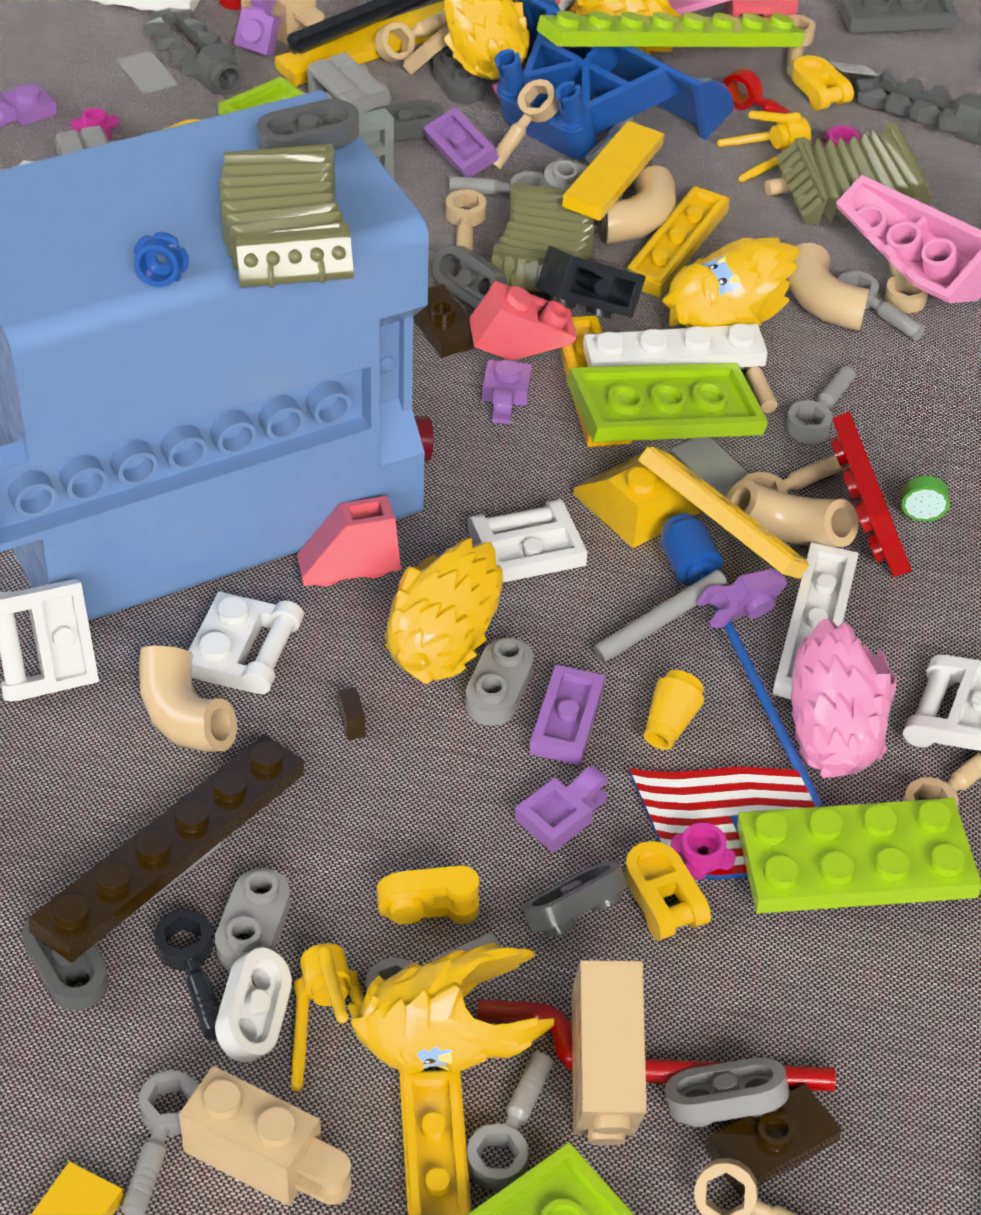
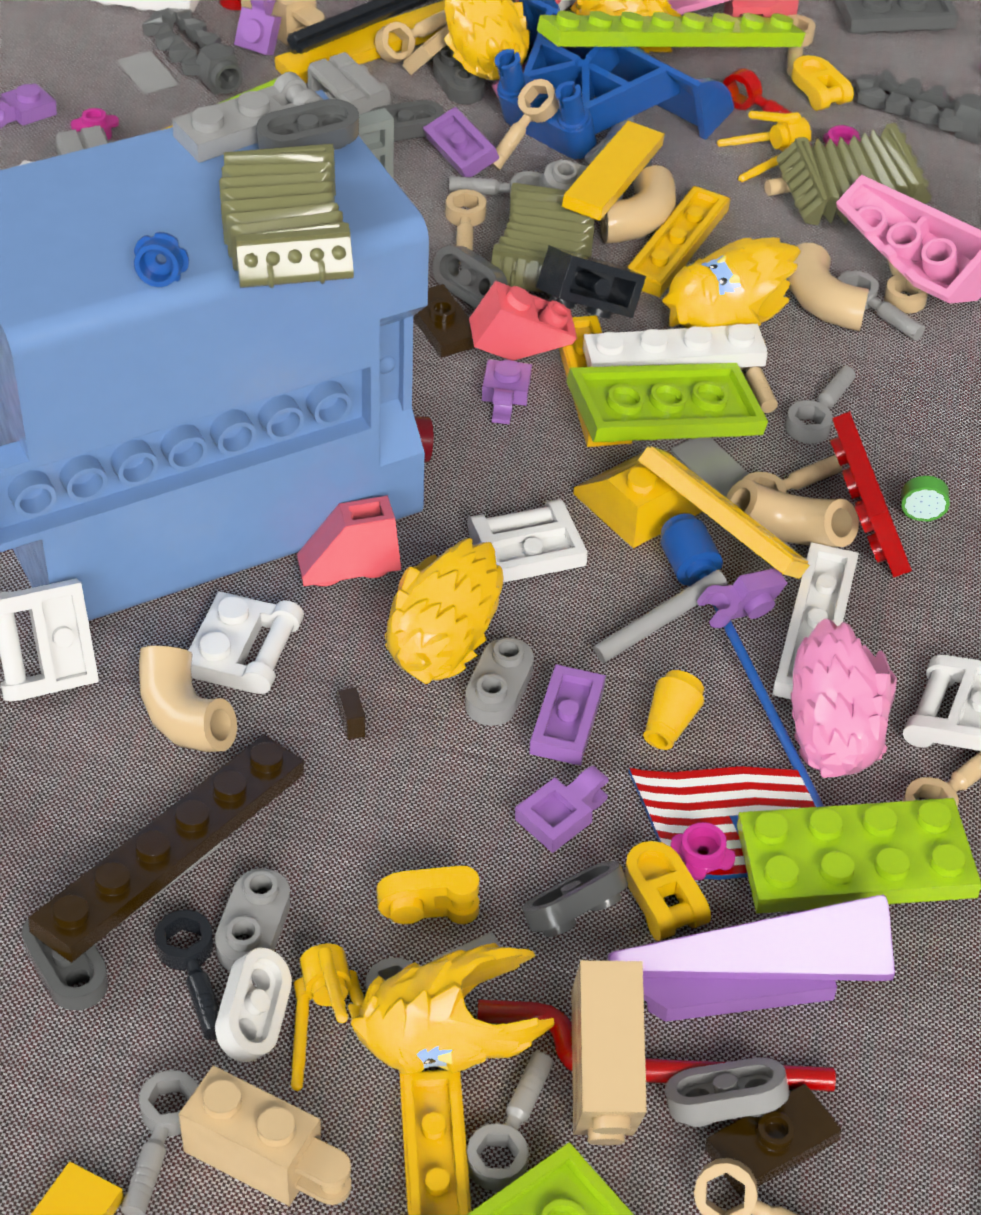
white sticker [830,62,879,76] -> none
none -> light grey plate [172,72,323,163]
none -> wedge [608,895,895,1022]

